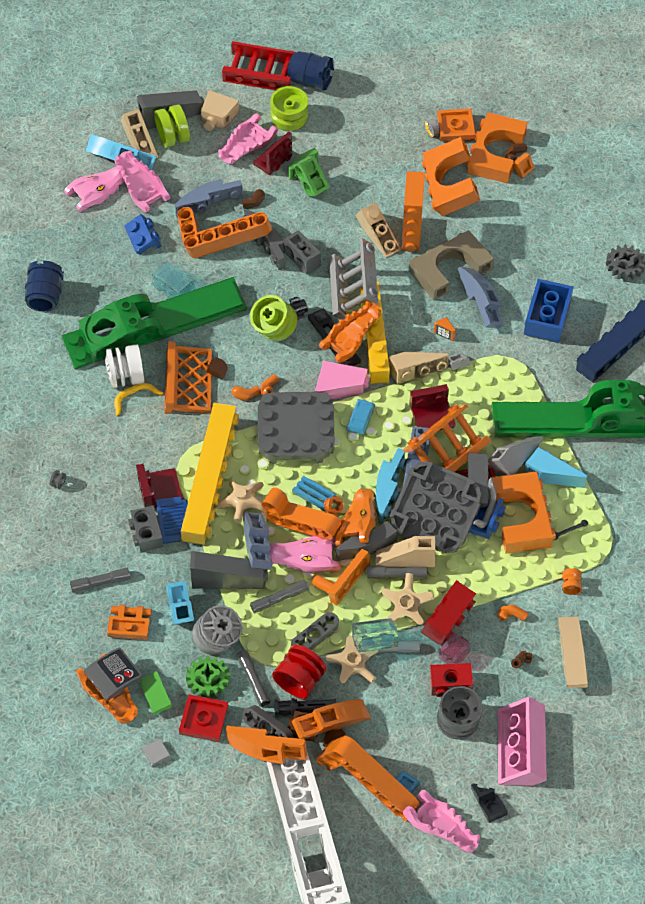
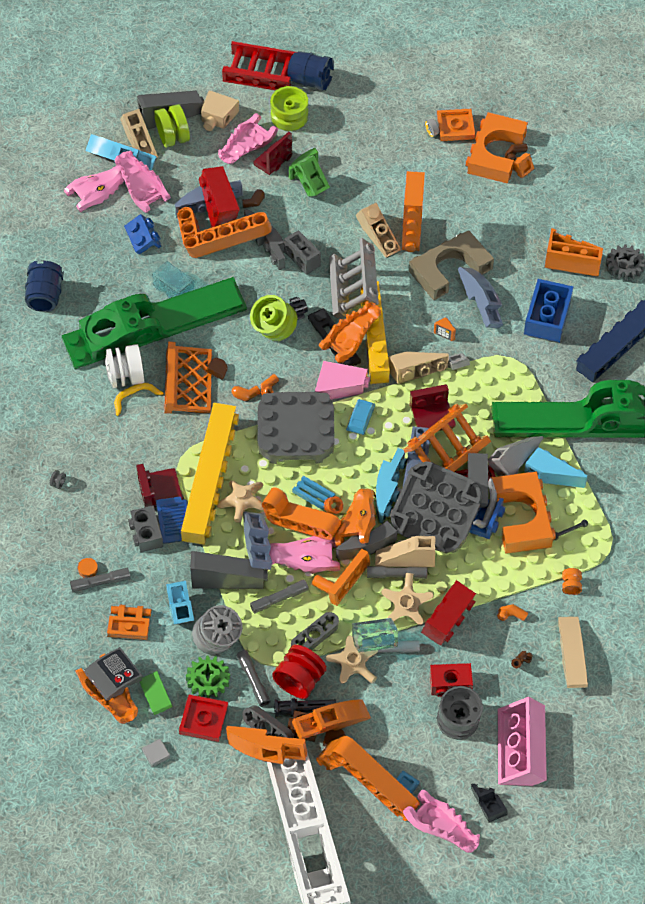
orange arch [422,137,480,216] -> none
clear pink brick [438,633,470,664] -> none
none -> orange tile [78,558,98,578]
none -> red wedge [199,166,240,228]
none -> orange wedge [544,228,603,276]

